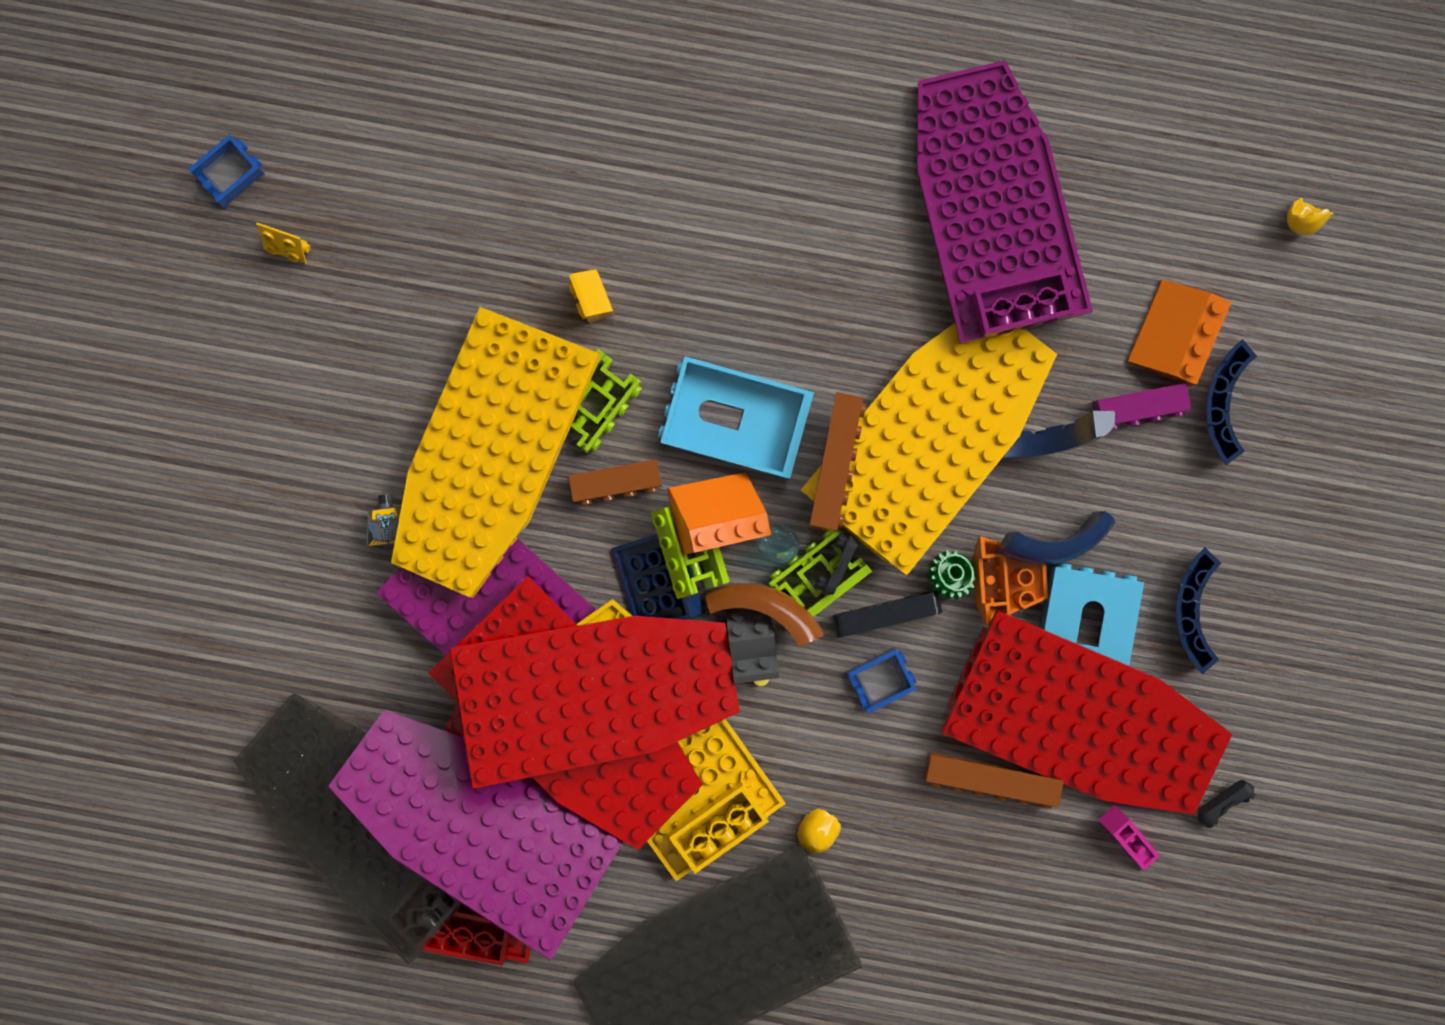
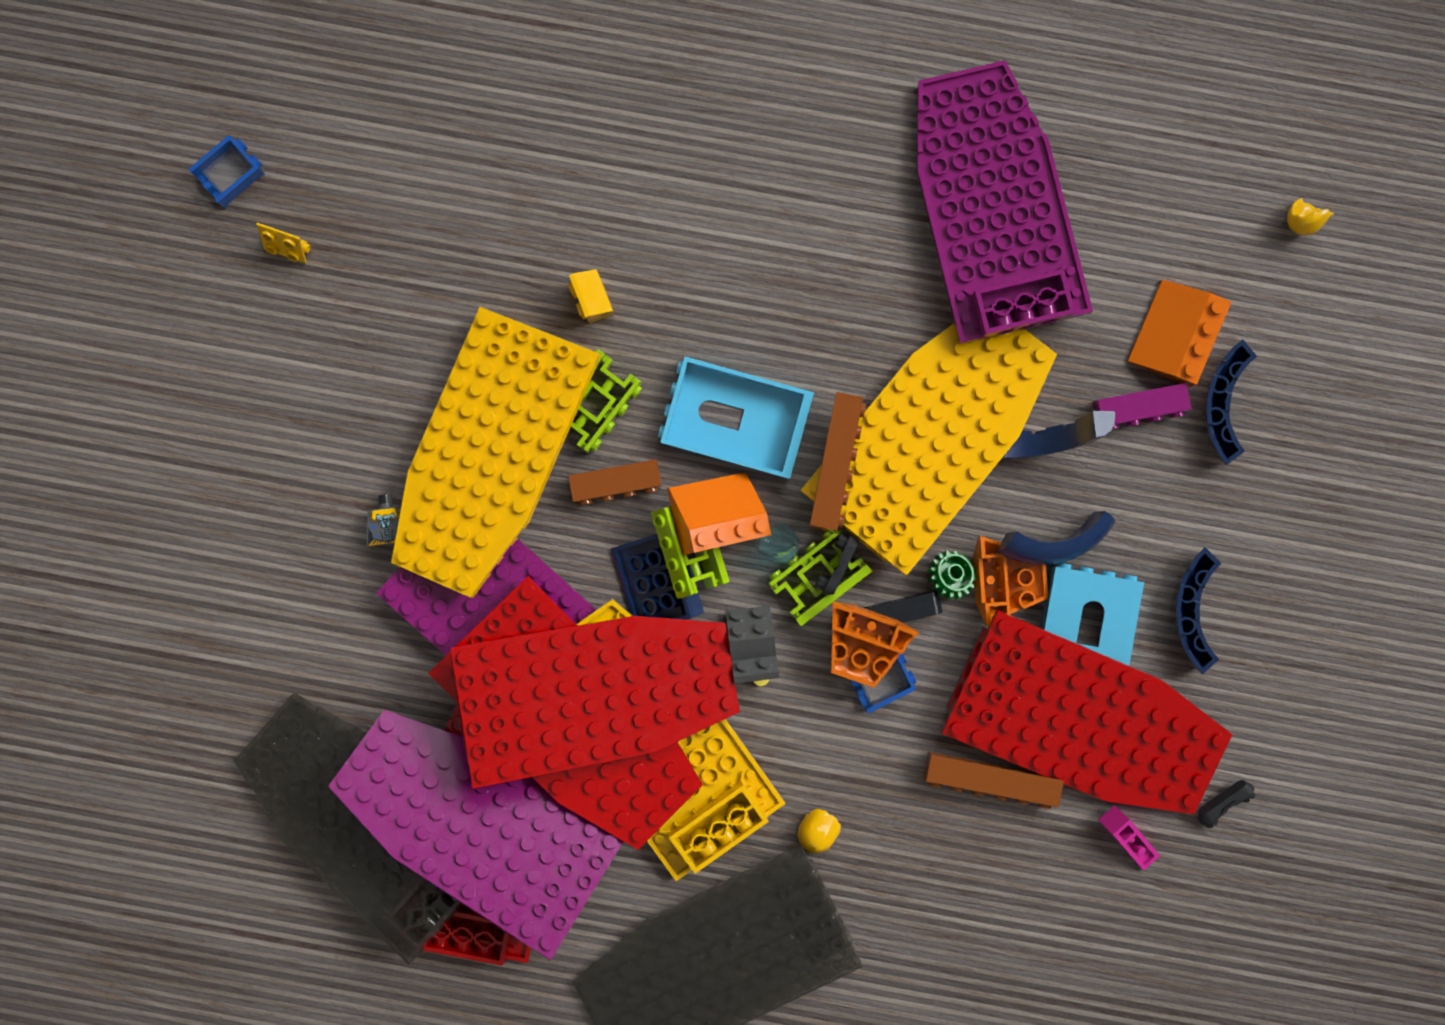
dark orange brick [706,583,825,647] -> none
none -> orange wedge [831,602,919,688]

